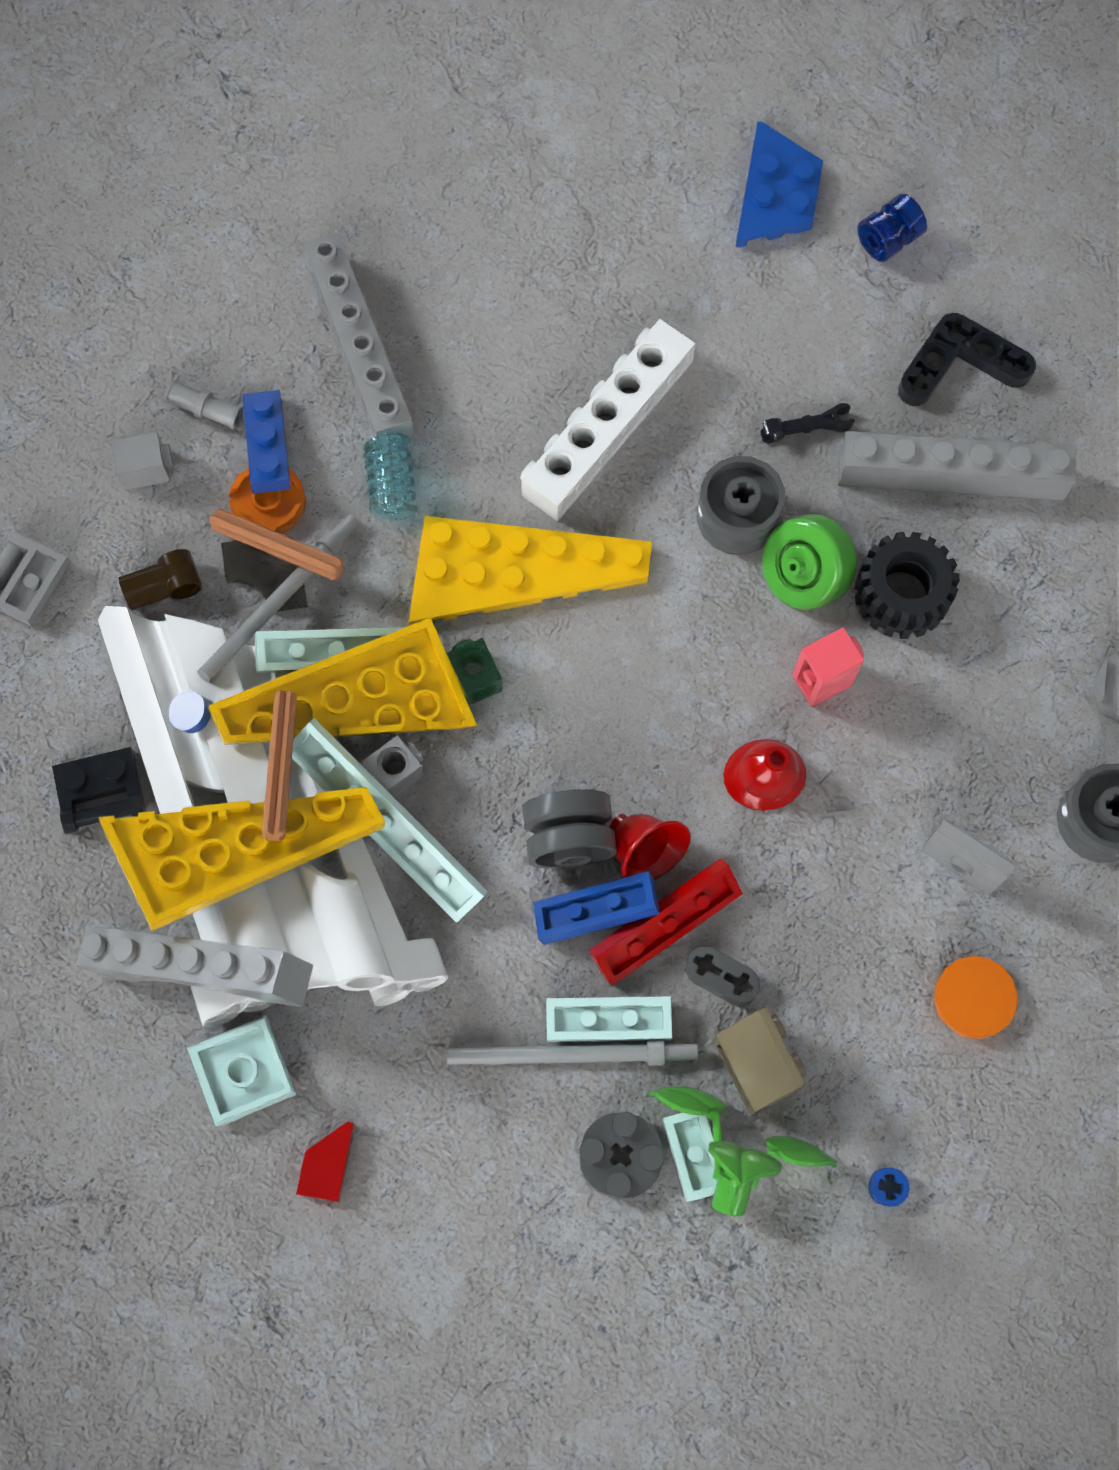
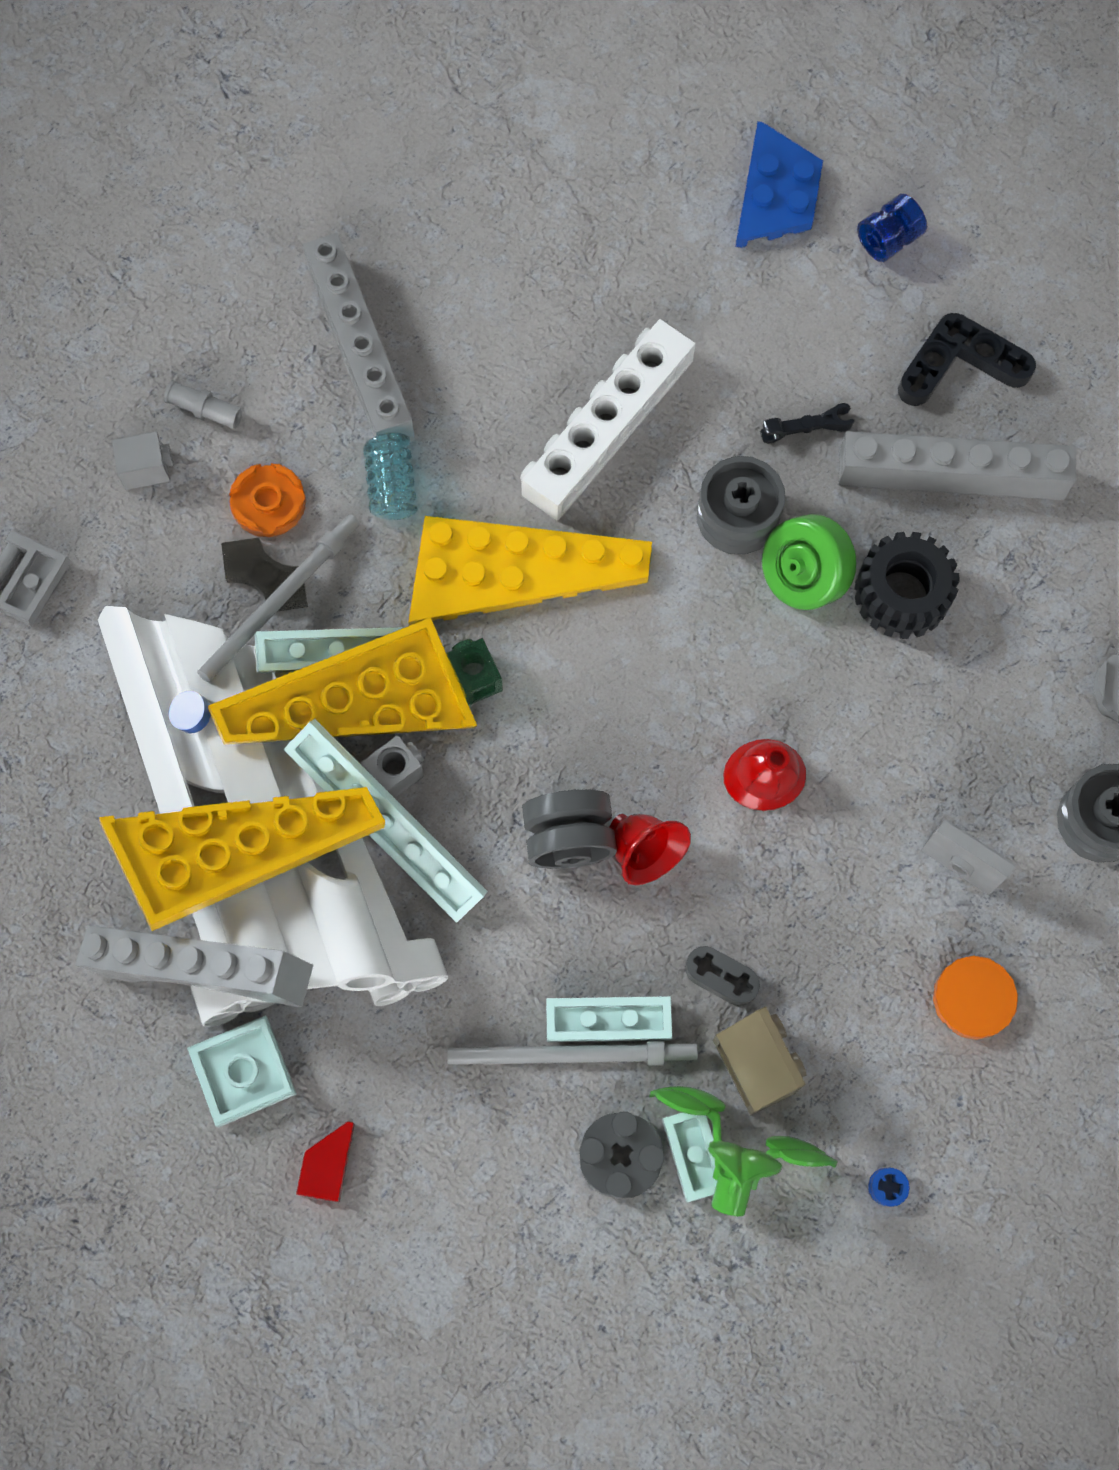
black plate [52,747,146,835] -> none
dark brown piece [118,549,203,611] -> none
nougat axle [209,509,345,581] -> none
blue plate [242,390,291,494] -> none
nougat axle [262,690,297,841] -> none
blue plate [533,871,660,945] -> none
red plate [588,858,743,987] -> none
coral brick [792,627,864,707] -> none

